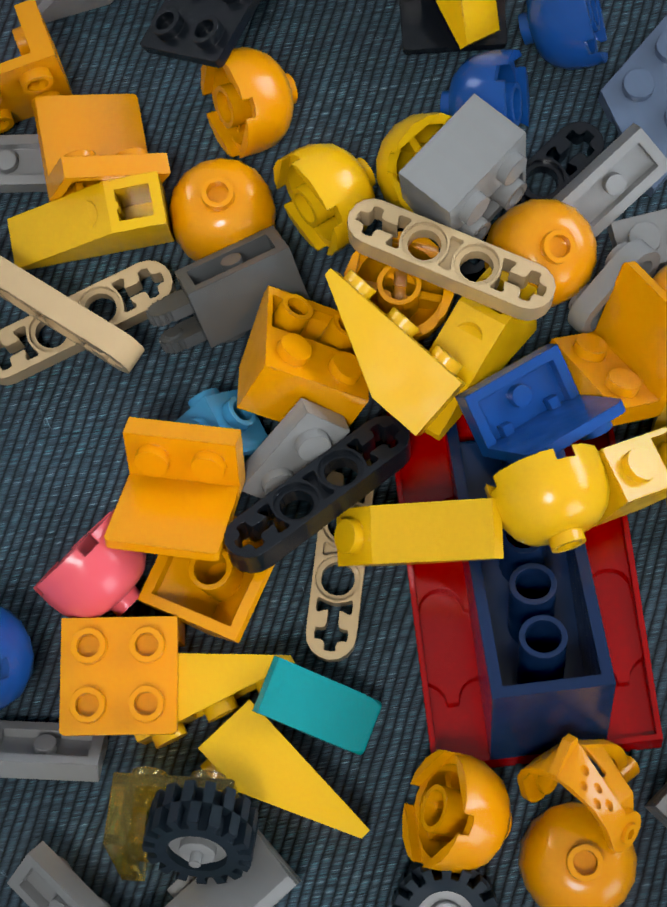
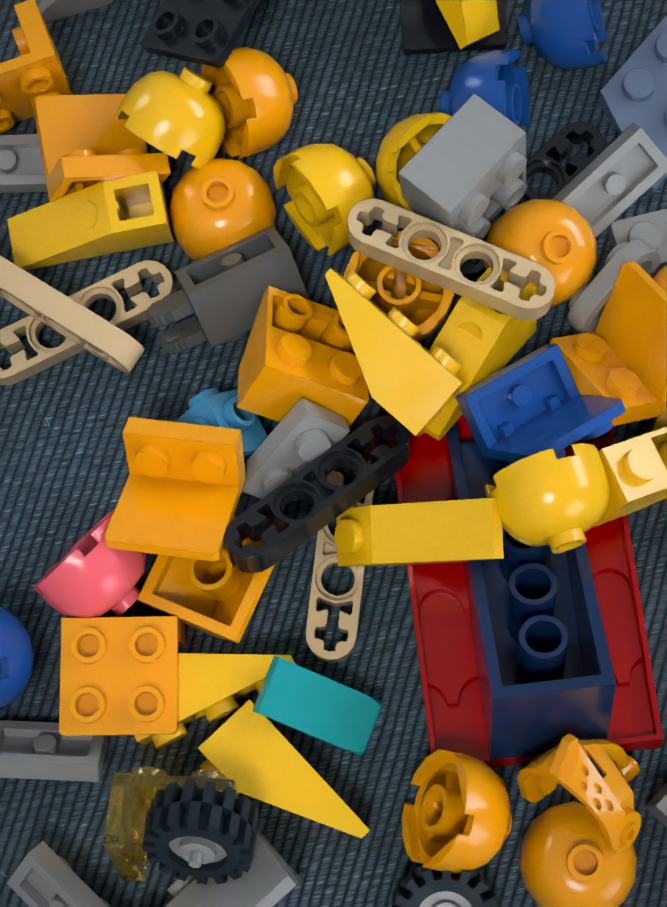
none -> yellow cylinder [114,67,226,169]

